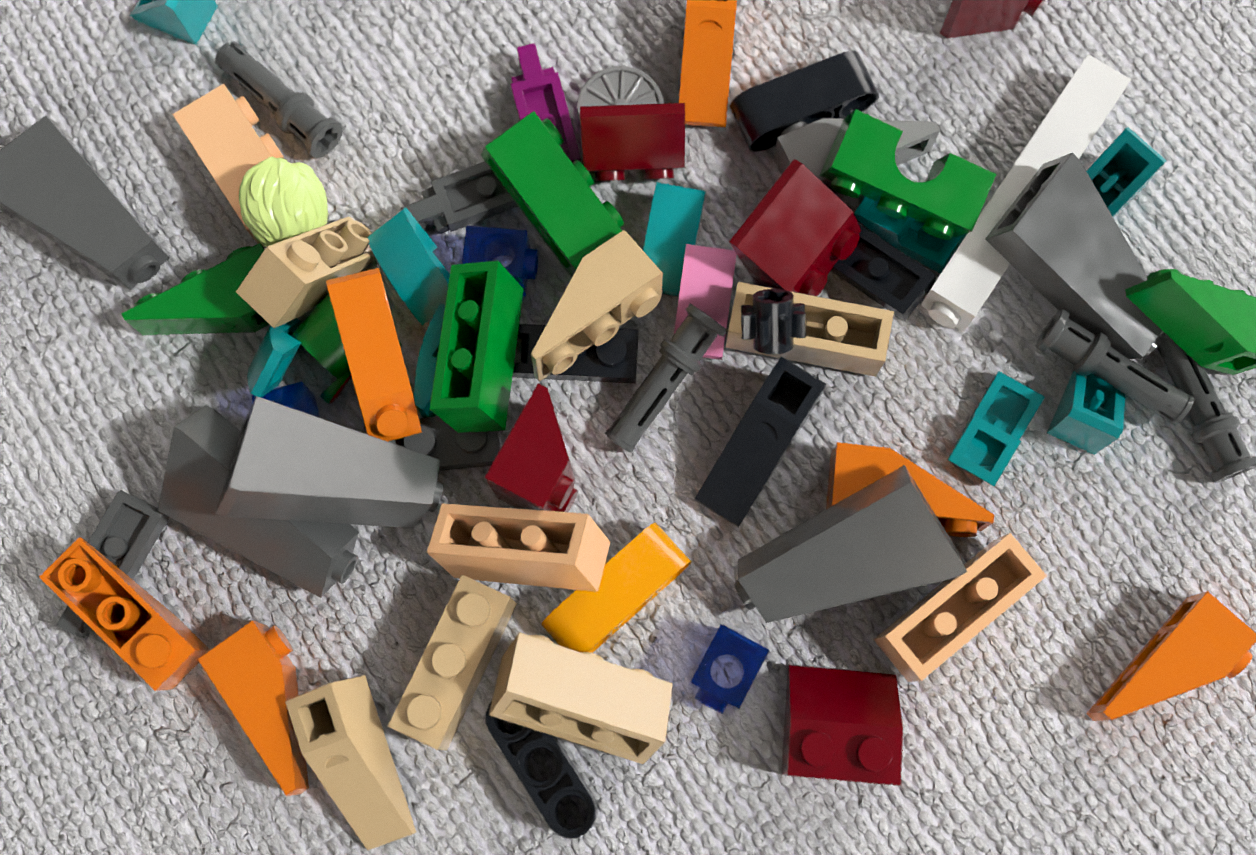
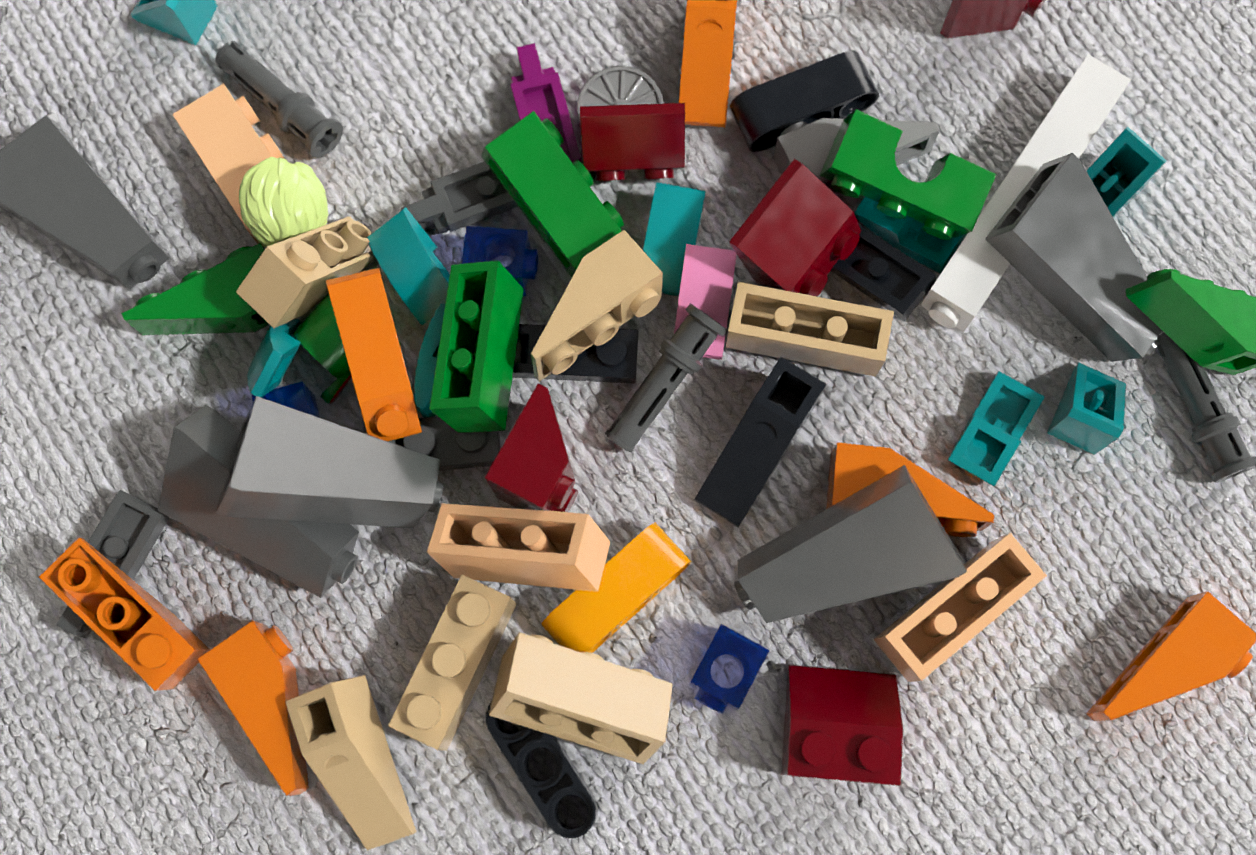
black gear [741,289,806,354] -> none
dark grey pin [1035,308,1195,426] -> none

